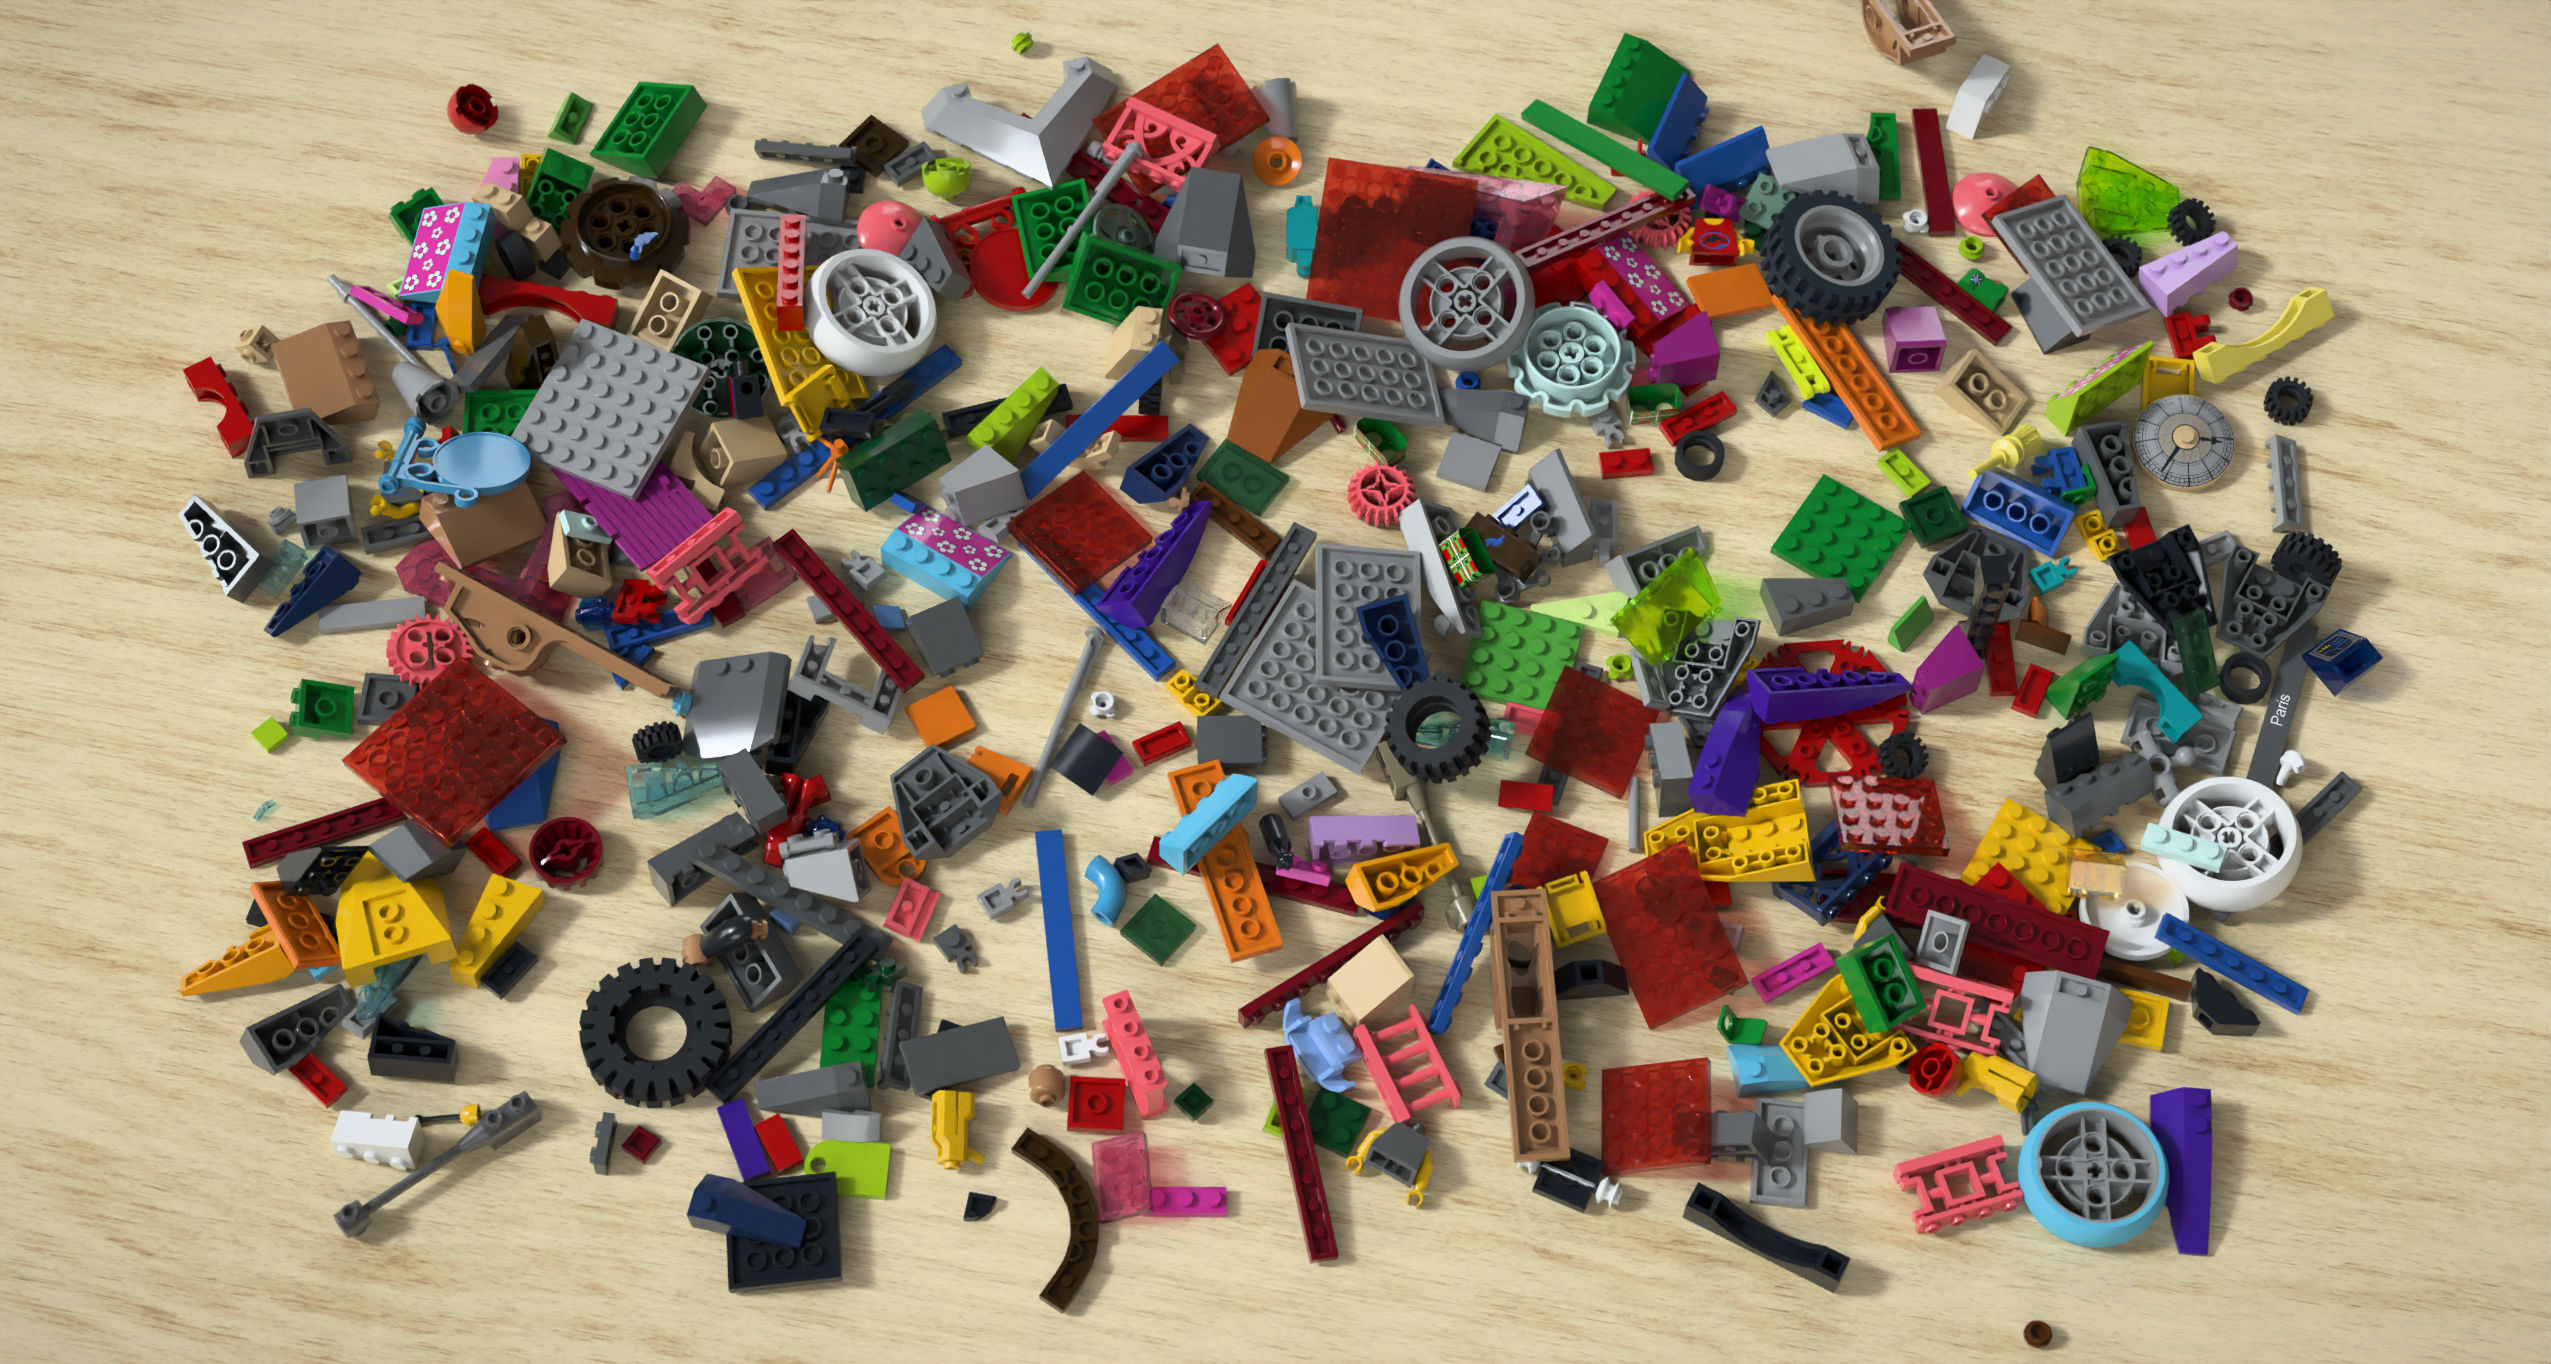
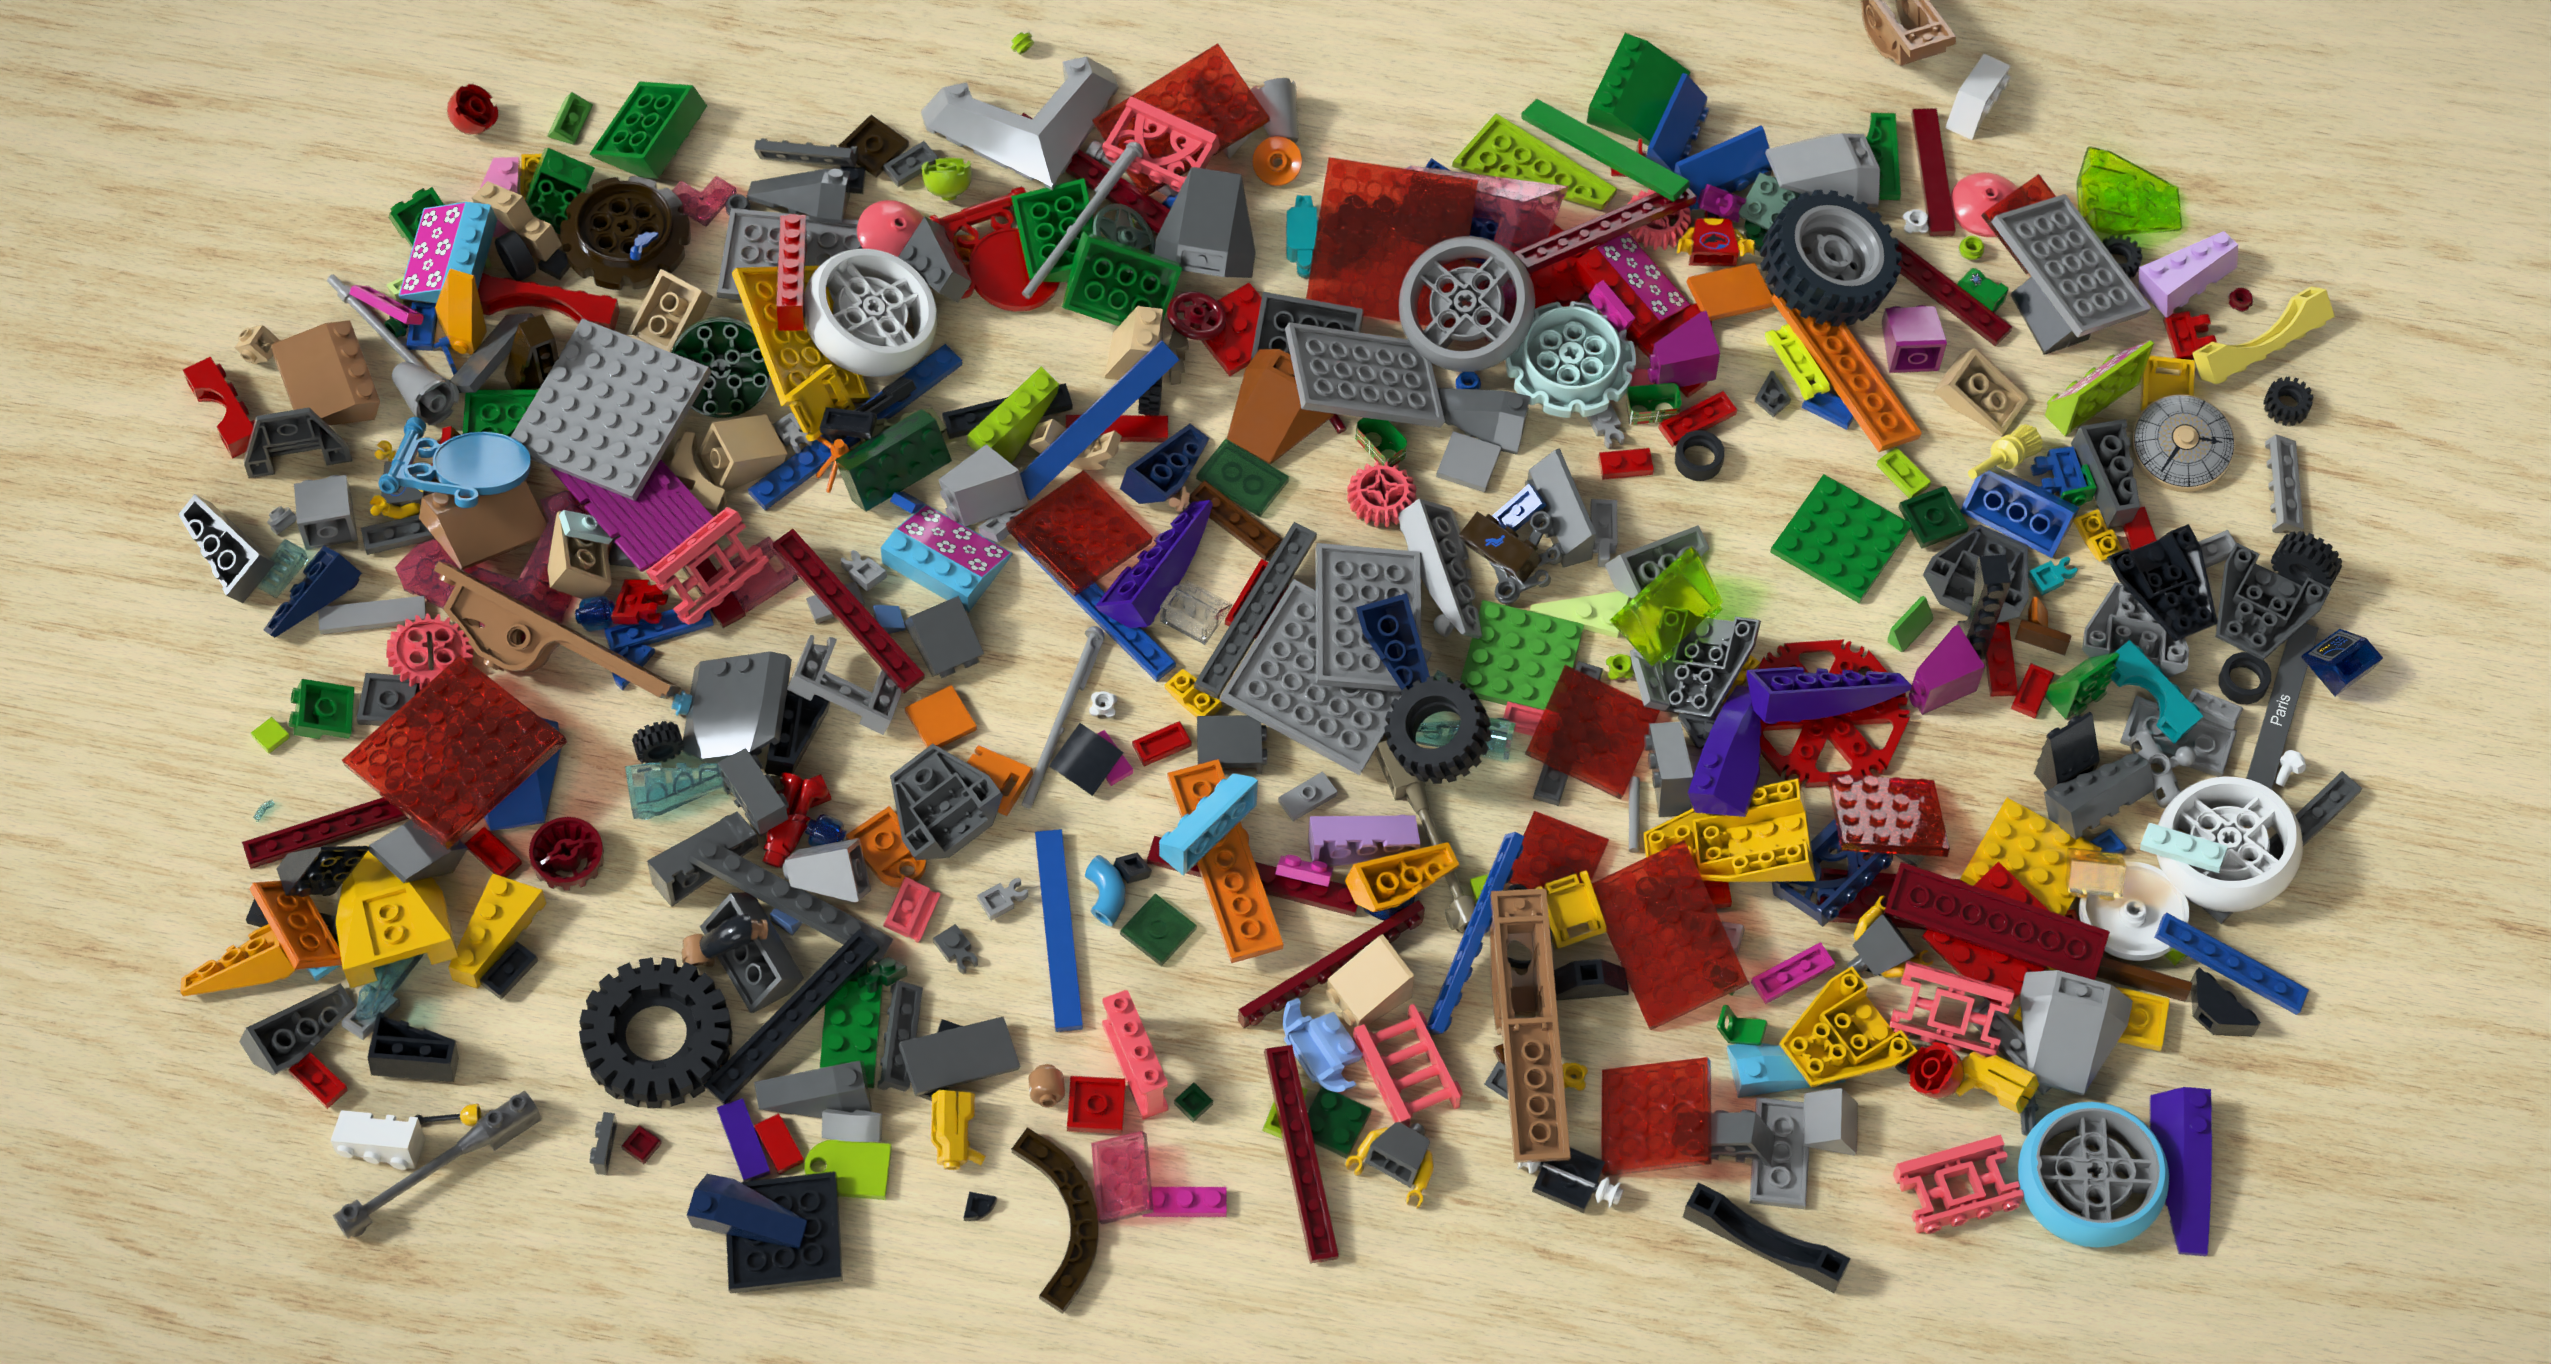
black torso [726,359,764,420] -> none
light grey plate [779,829,840,859] -> none
white plate [1059,1033,1109,1066] -> none
black wheel [1259,813,1294,870] -> none
piece [1439,527,1496,588] -> none
red tile [1498,780,1555,812] -> none
dark grey wedge [1759,578,1855,637] -> none
green slope [1835,933,1927,1034] -> none
black tyre [1876,731,1929,783] -> none
light grey slope [1914,909,1970,976] -> none
reddish brown plate [2023,1320,2052,1349] -> none
black tyre [2167,198,2216,247] -> none
clear green tile [2172,609,2221,697] -> none

